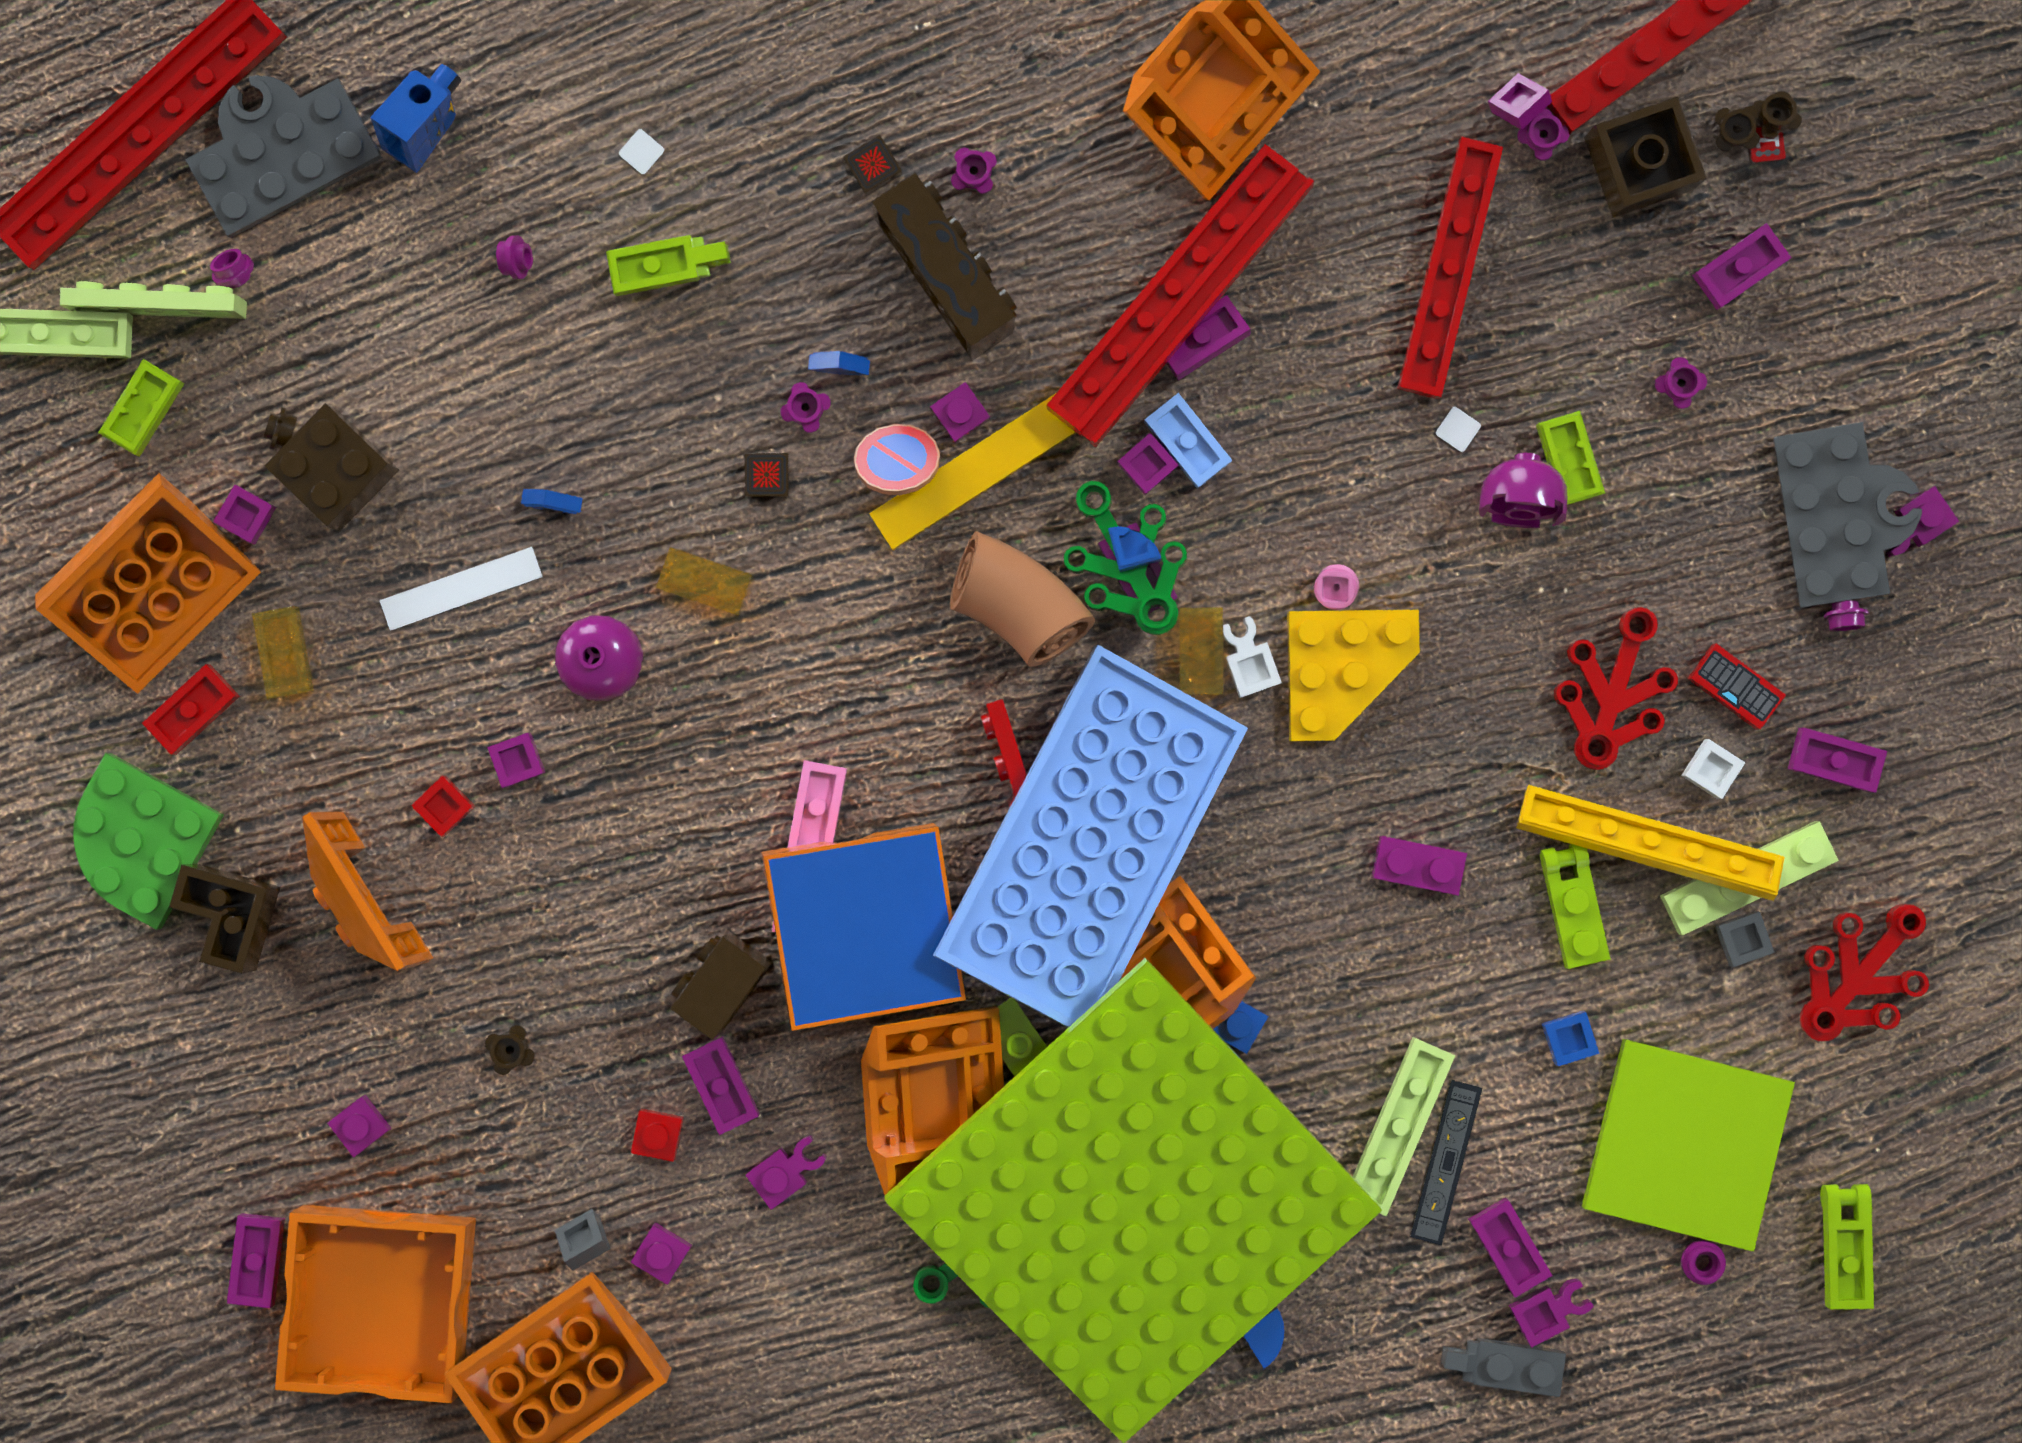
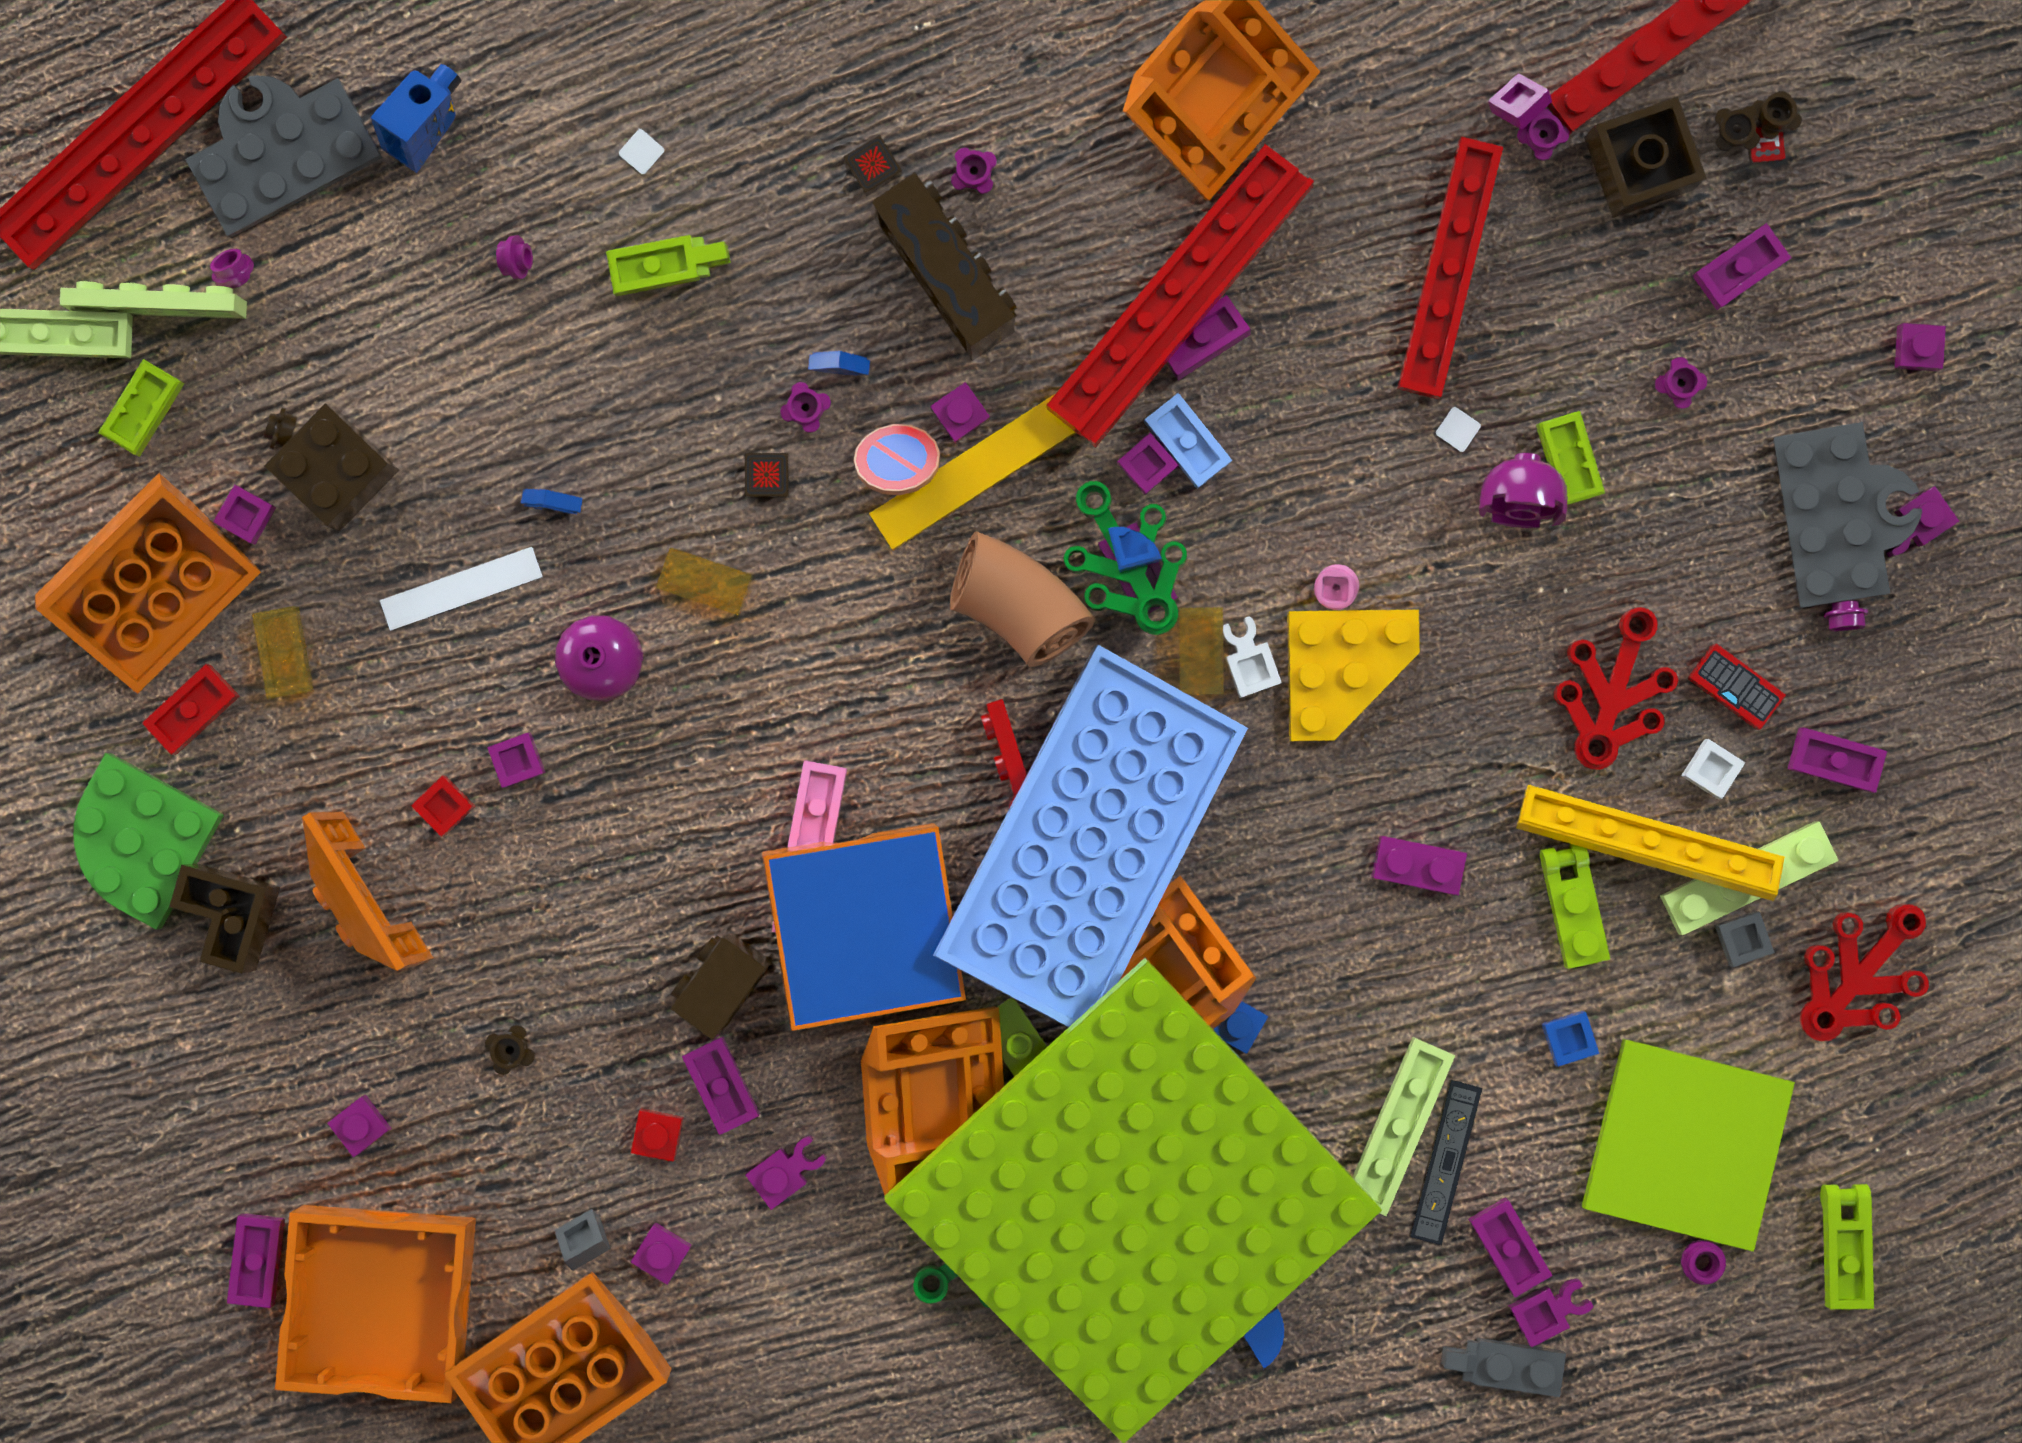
none -> magenta plate [1895,323,1946,372]

